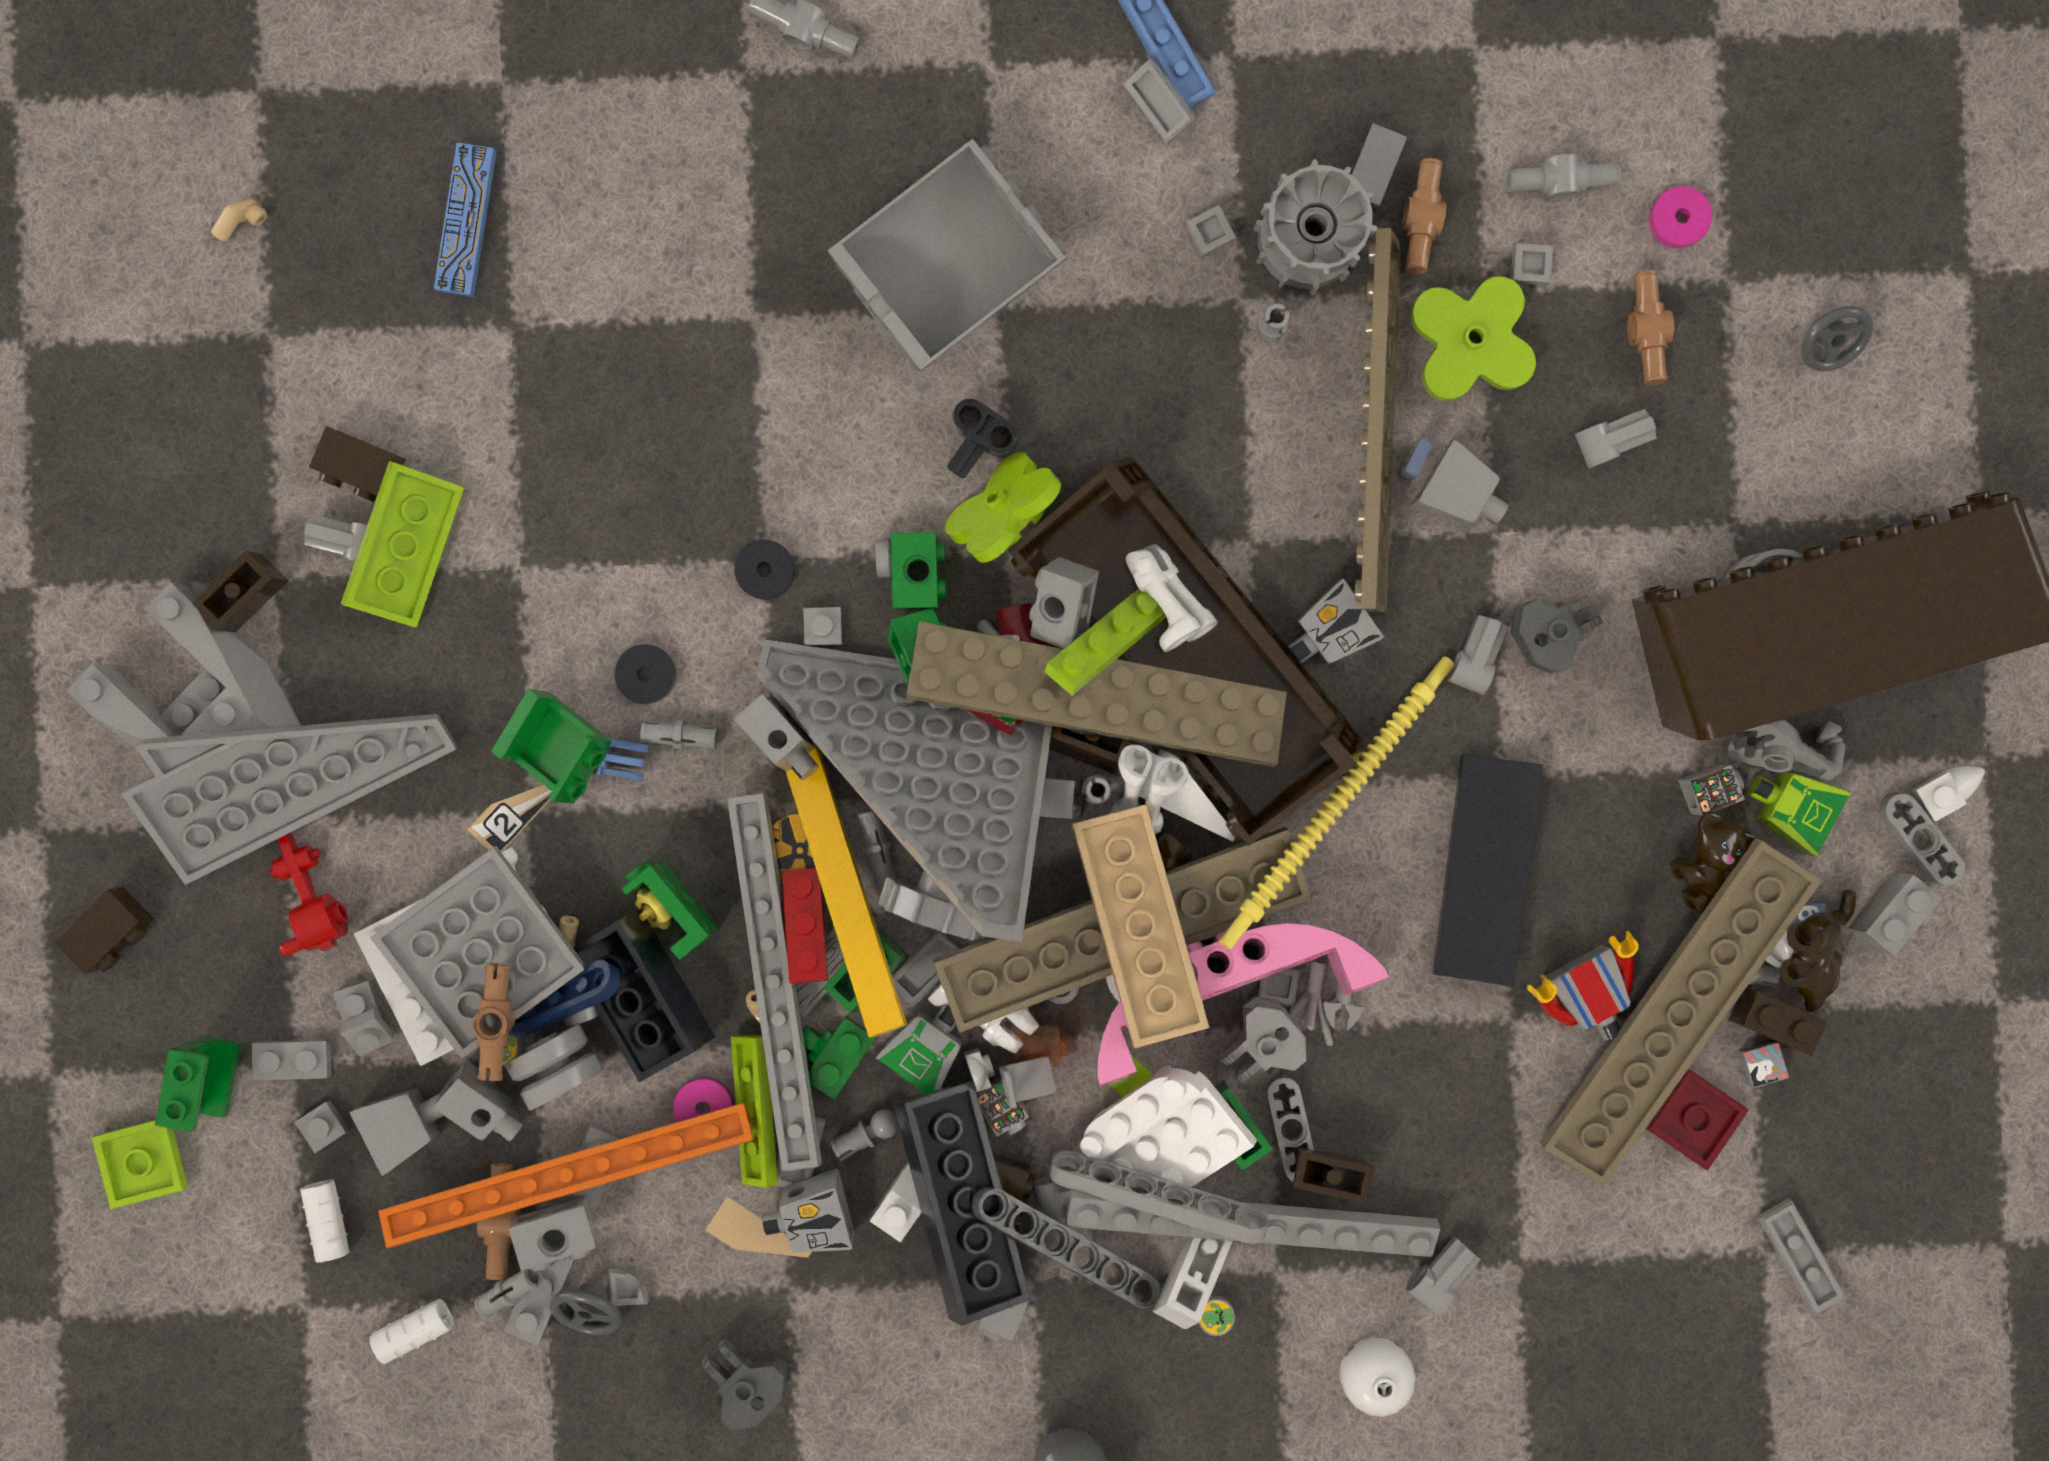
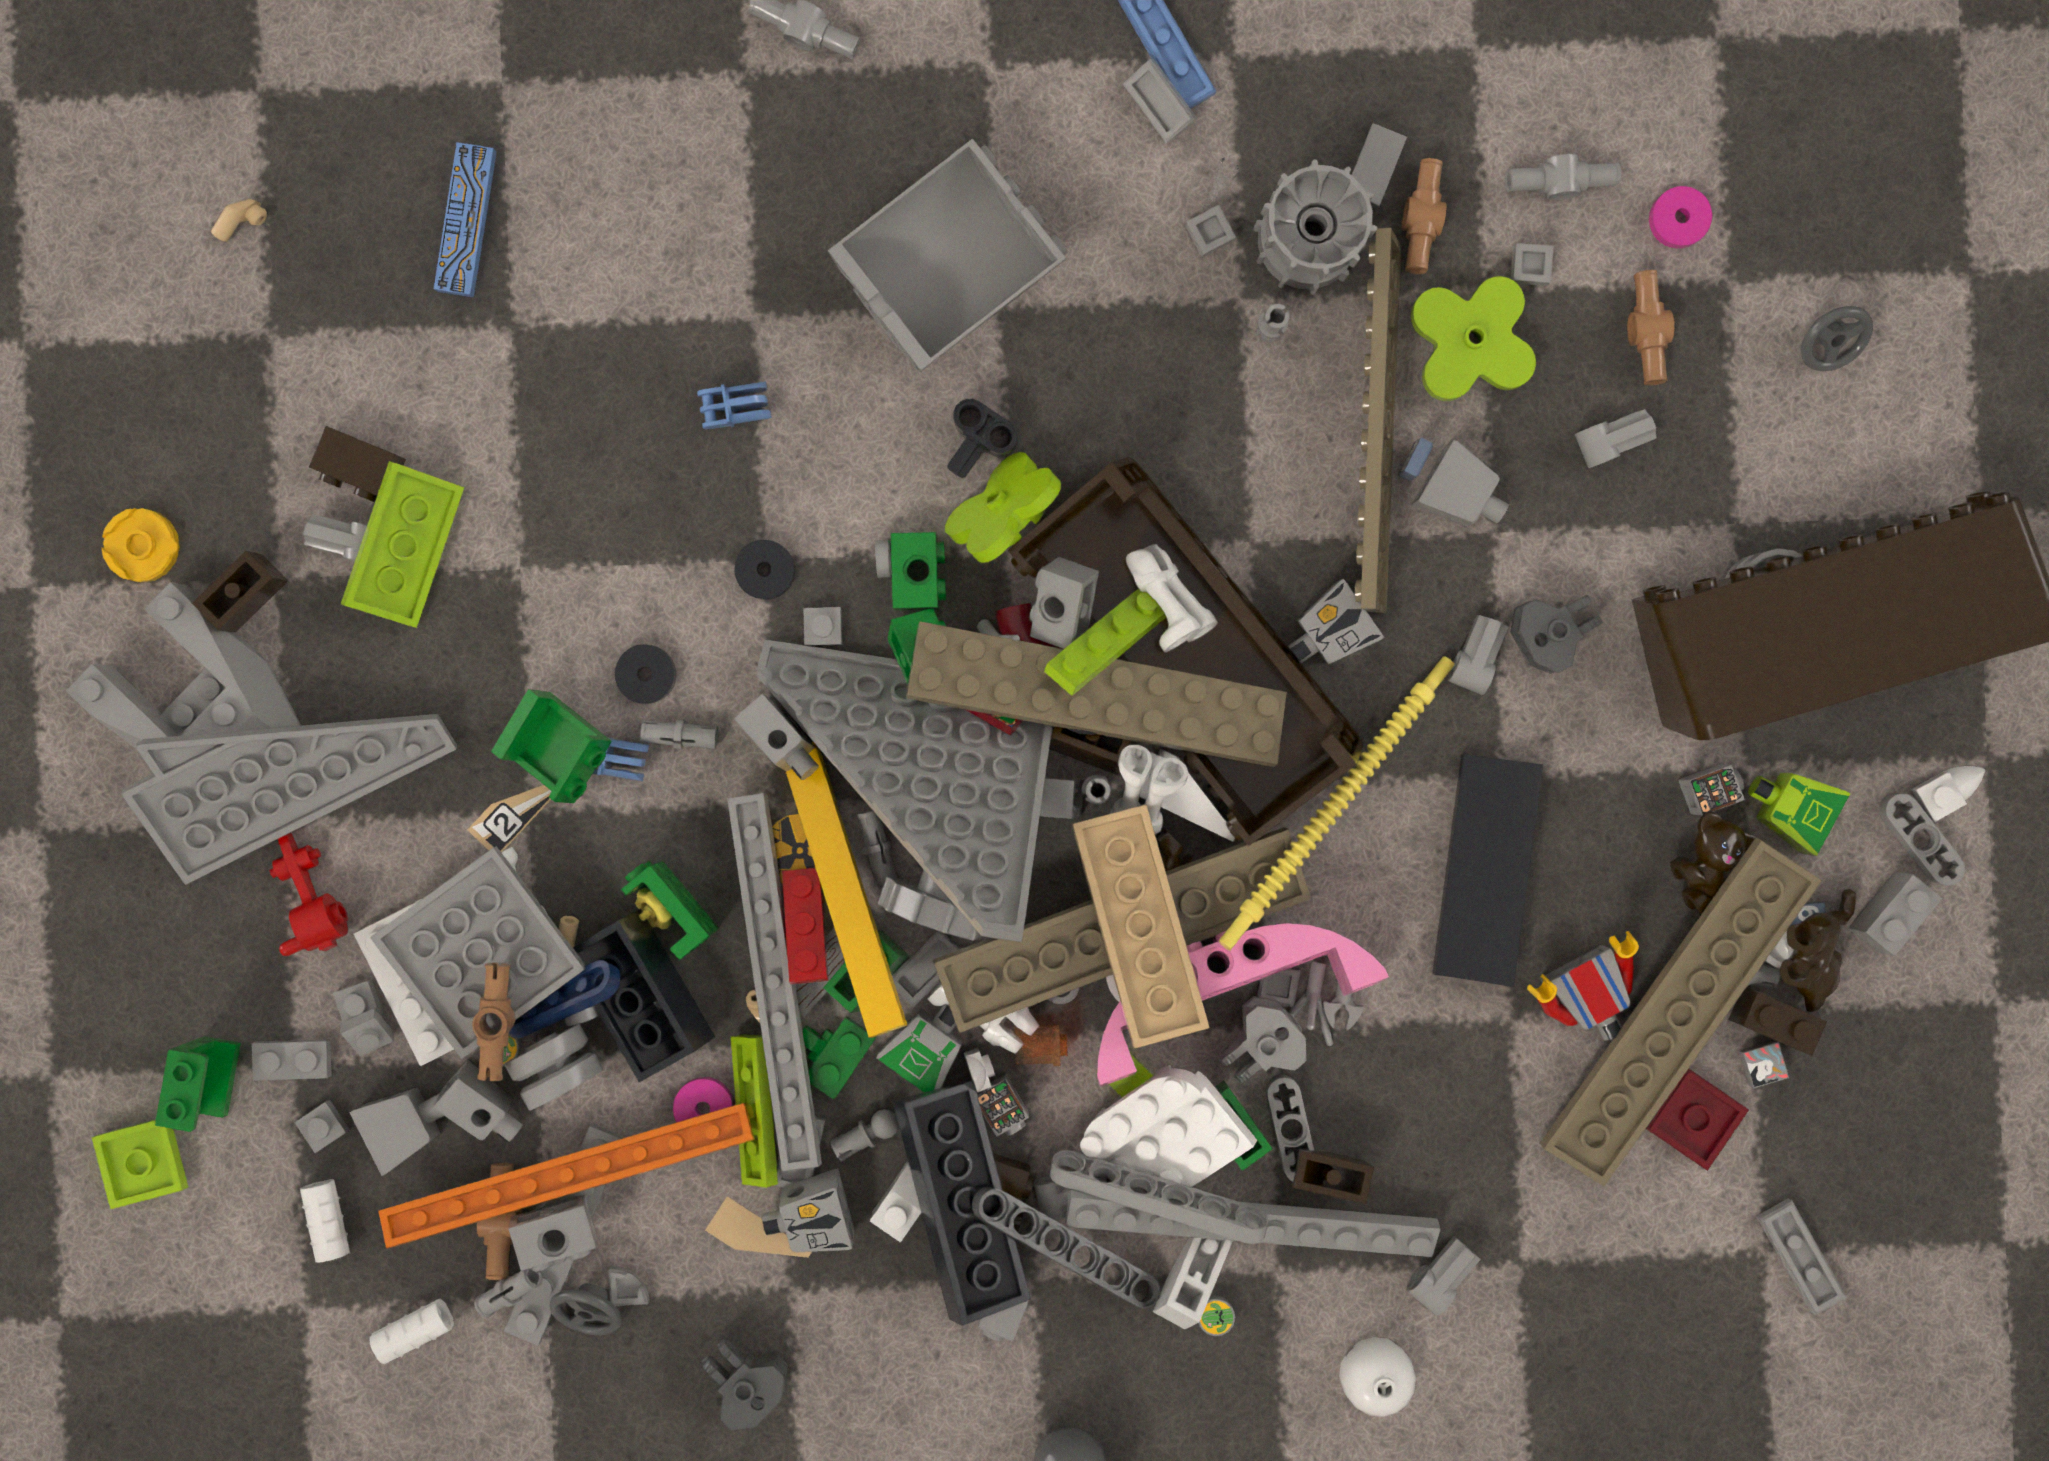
dark brown brick [54,887,154,974] -> none
light grey bracket [999,1056,1056,1109] -> none
light grey animal [1728,720,1846,781] -> none
none -> yellow tile [101,508,180,583]
none -> medium blue arm [697,381,772,429]

